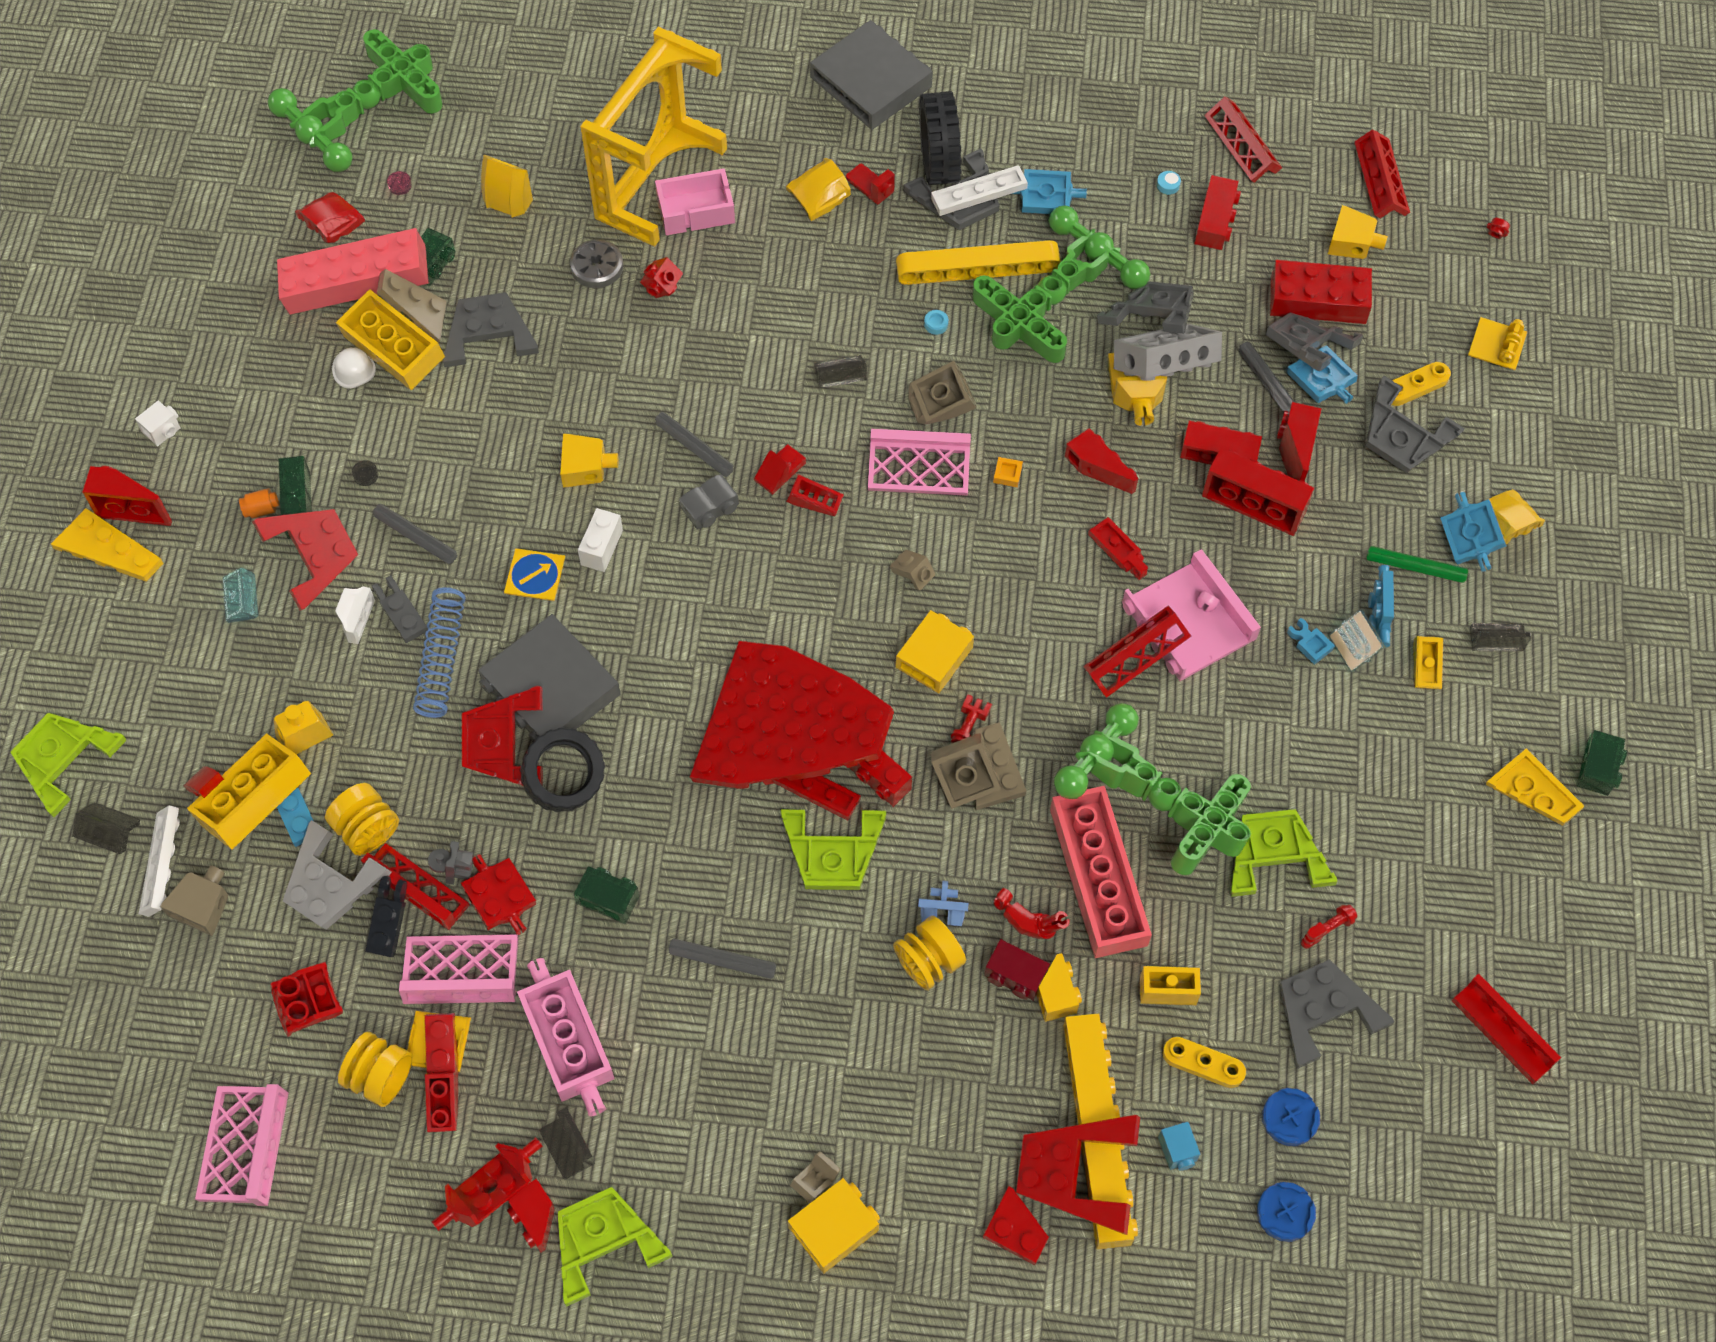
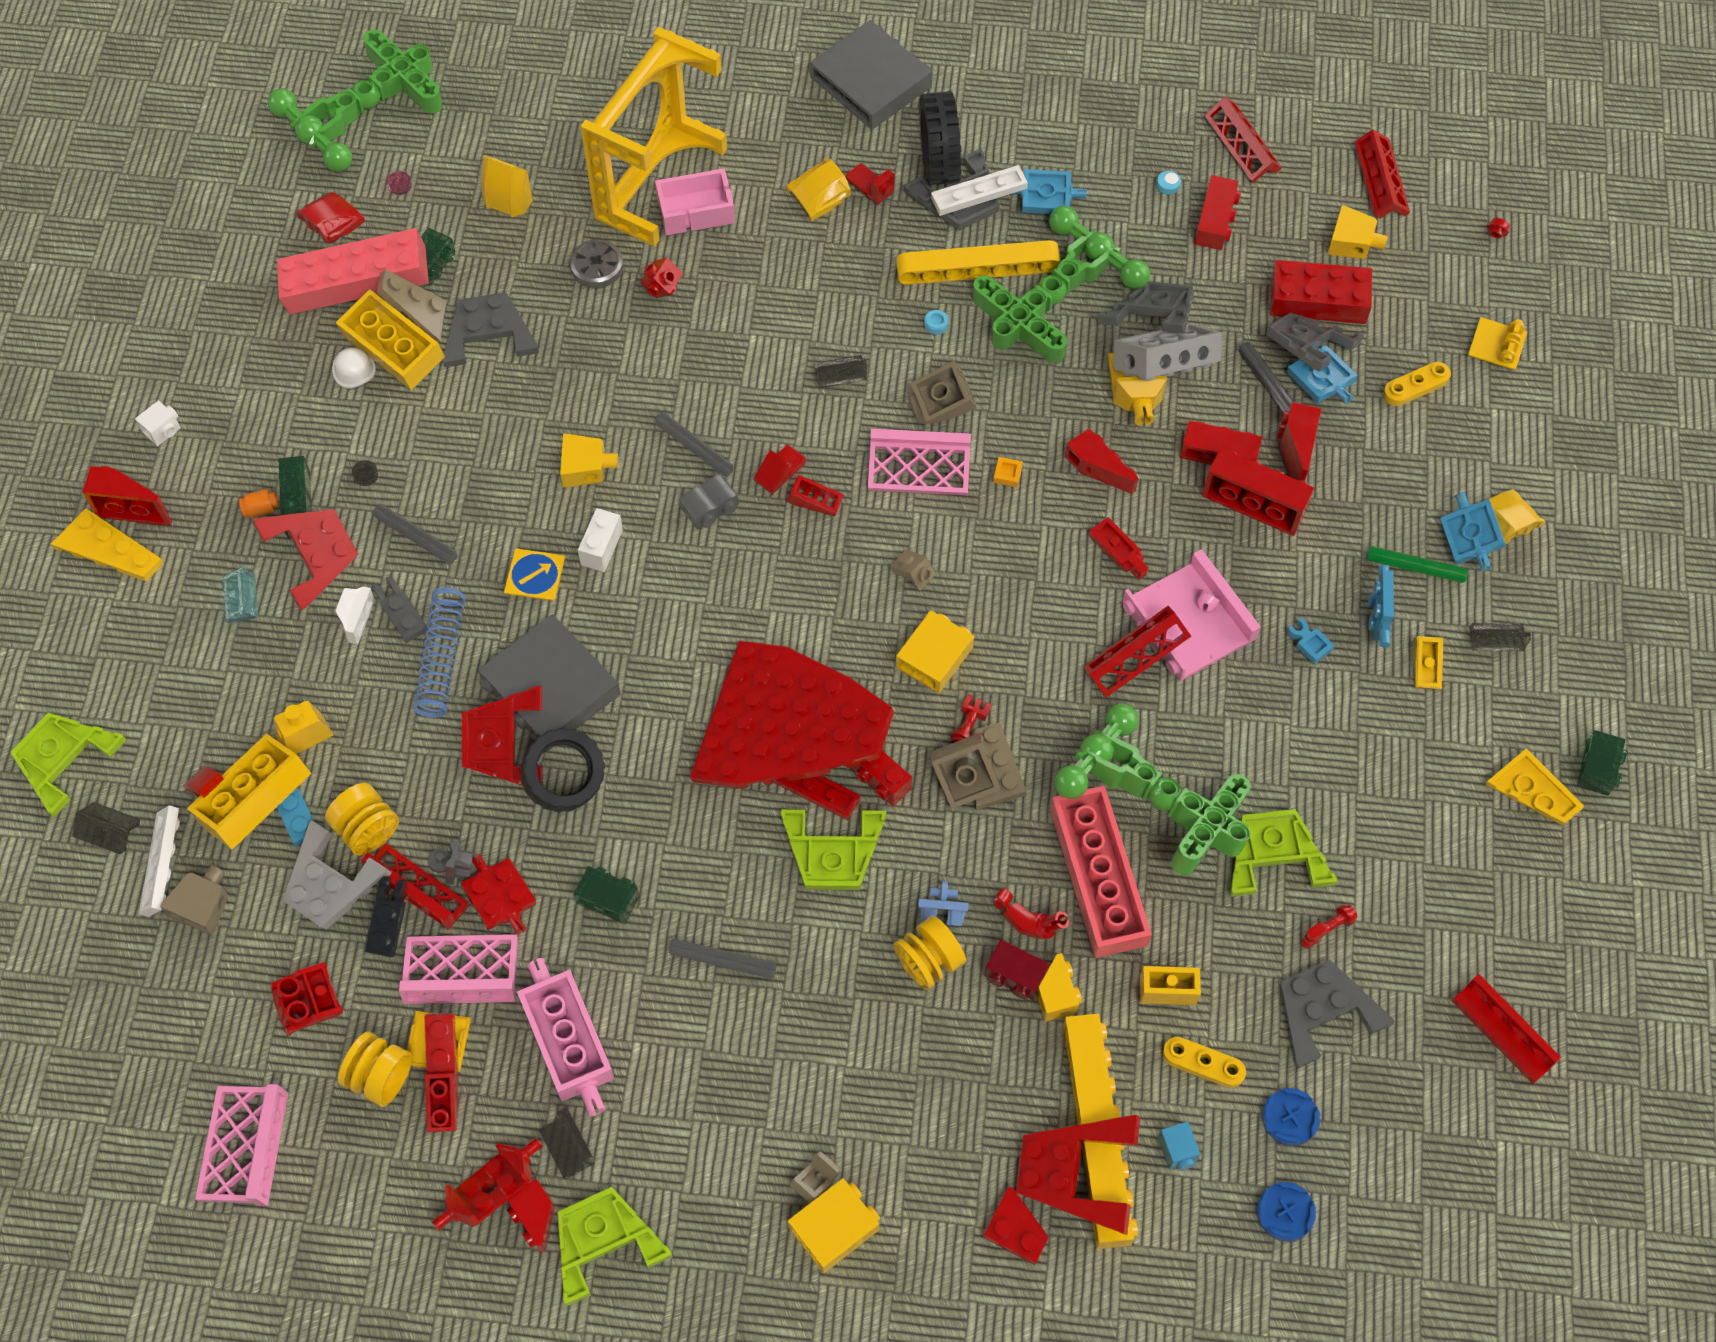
piece [1329,610,1386,672] -> none
dark grey wing [1365,376,1465,473] -> none

